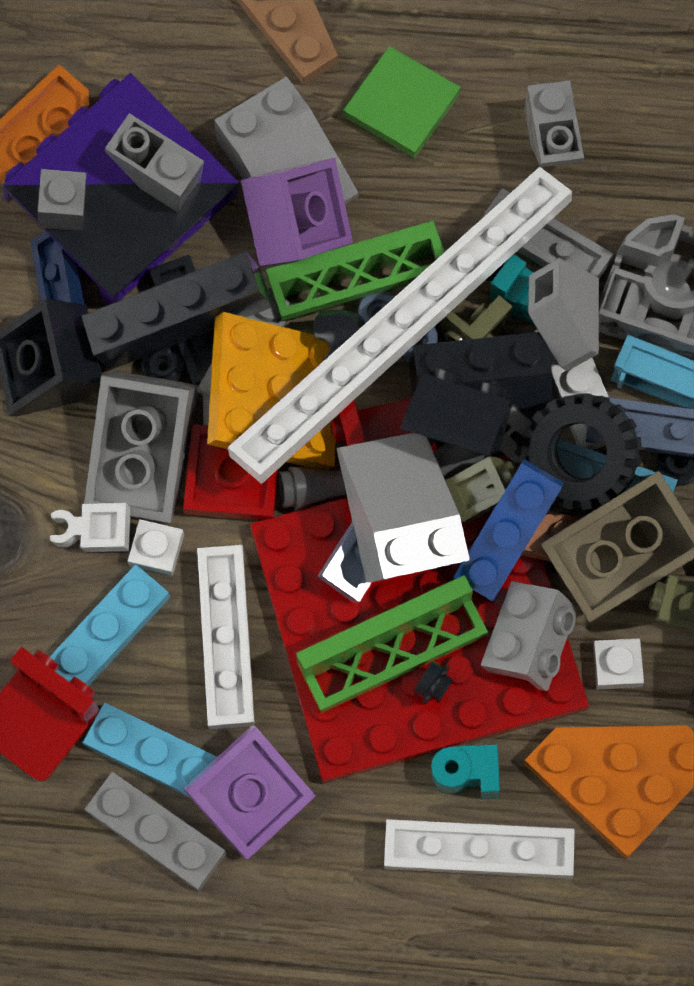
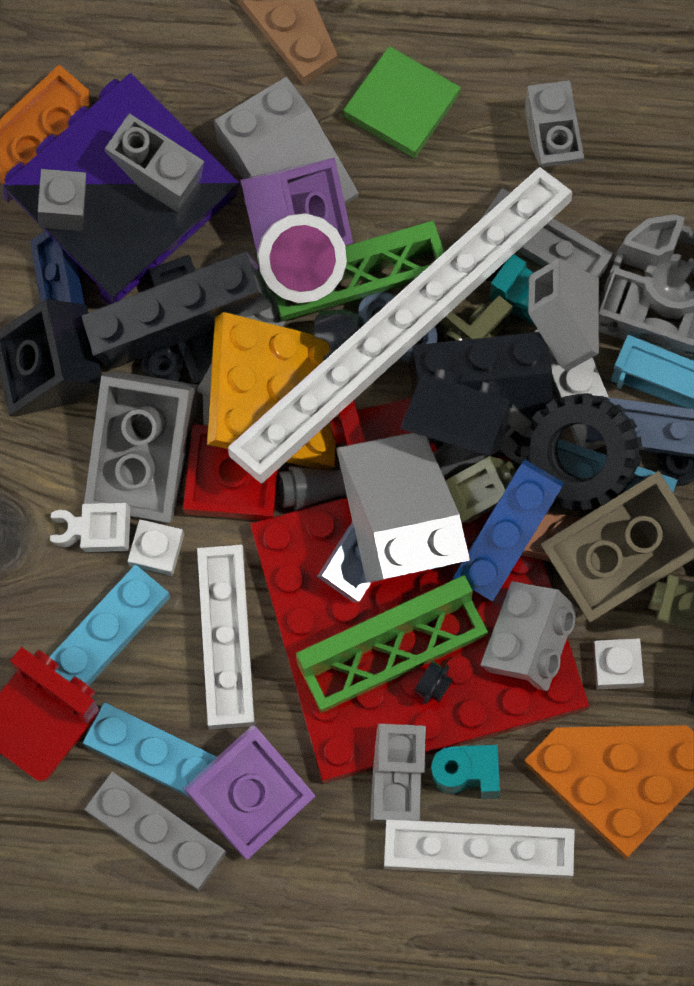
none -> tile [257,213,347,303]
none -> light grey slope [370,724,426,821]

